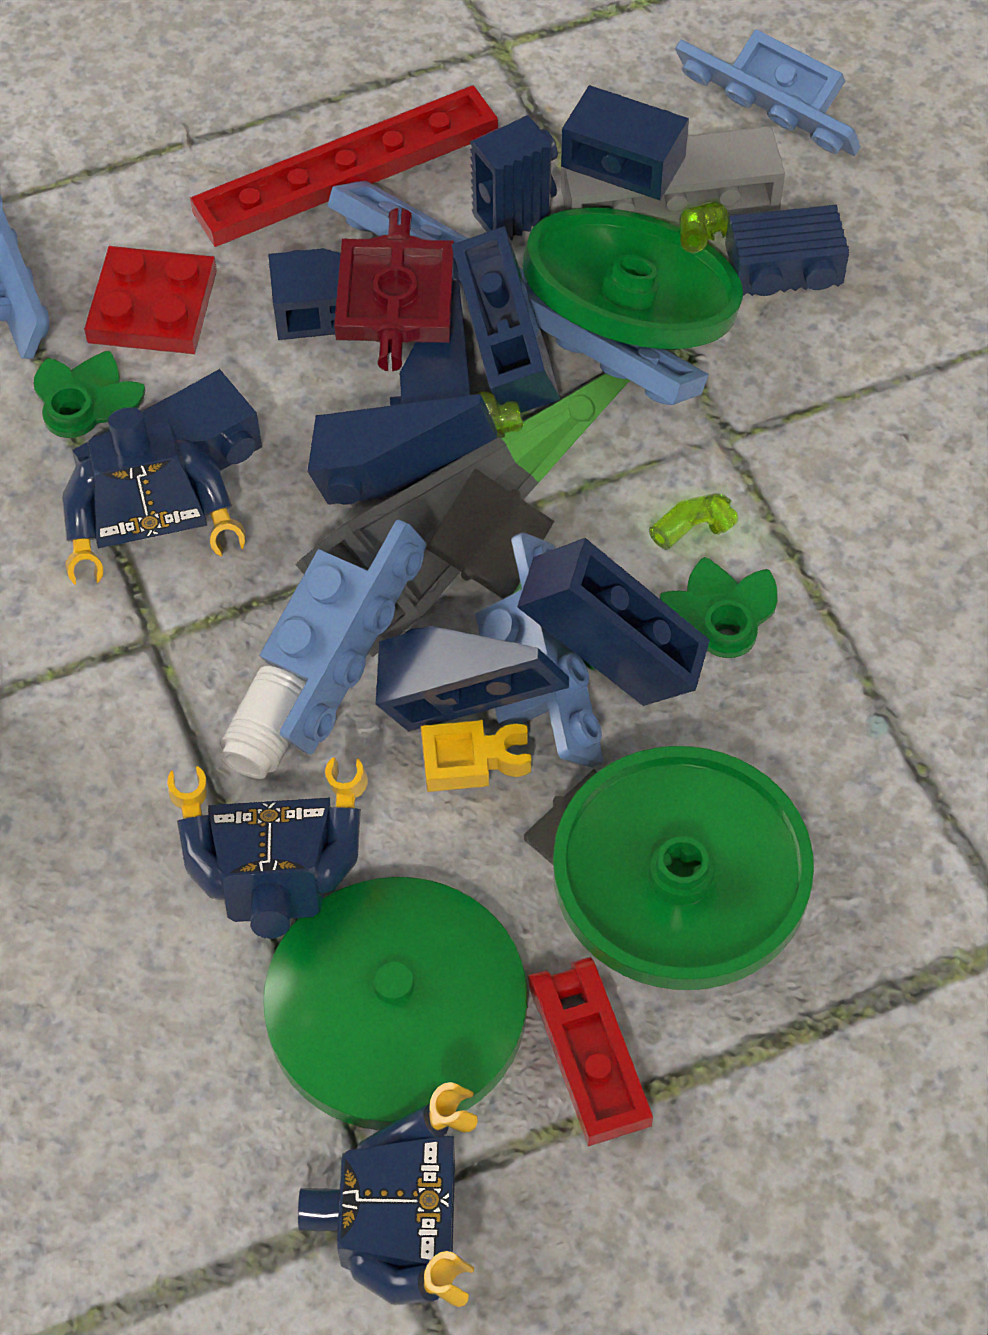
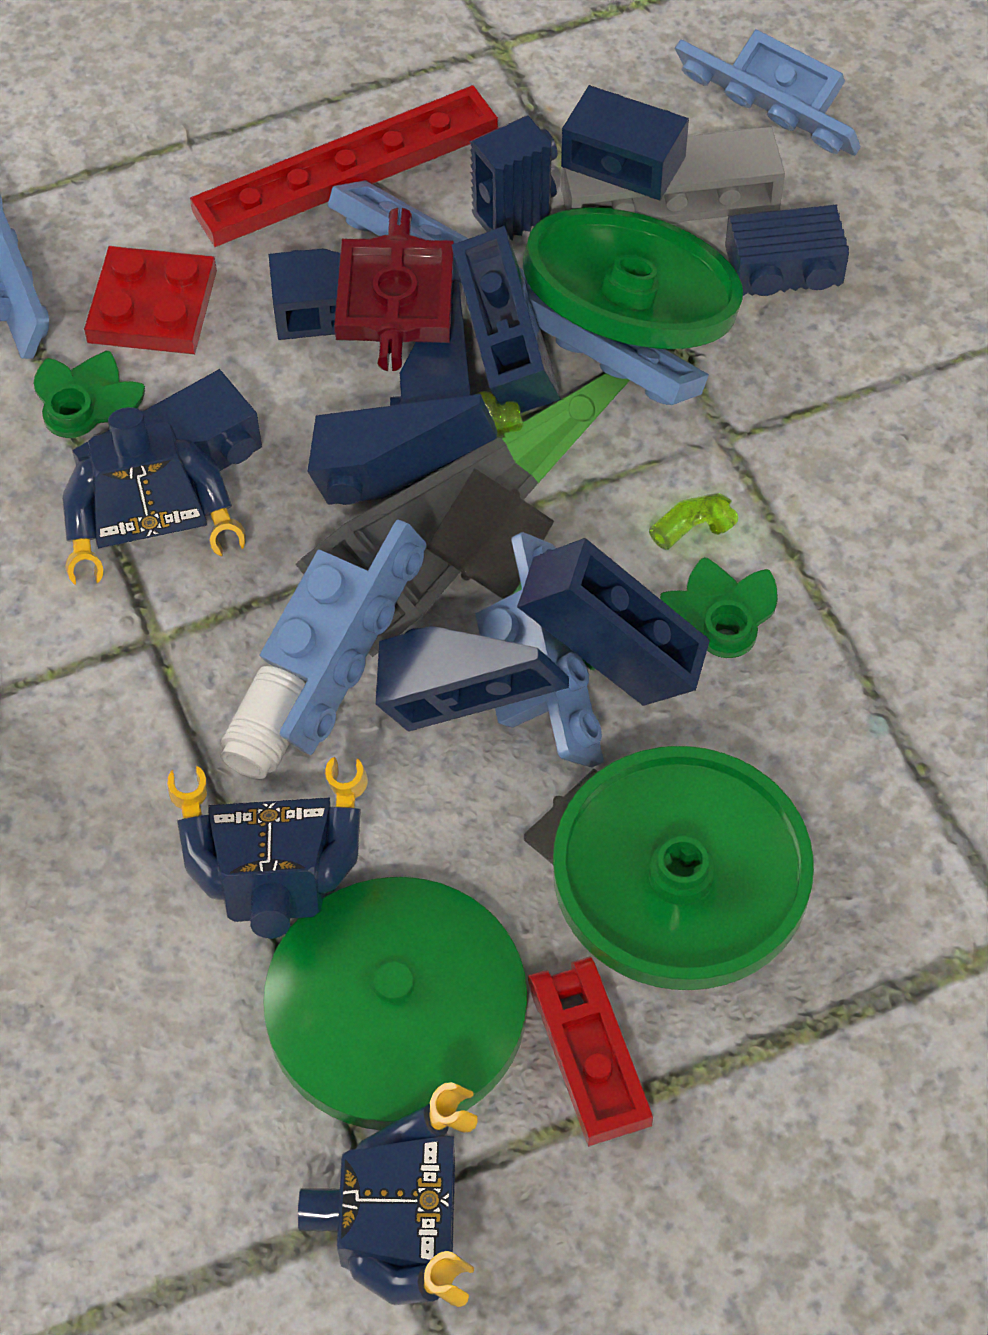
yellow plate [421,720,531,792] -> none
clear neon green arm [679,202,730,253] -> none

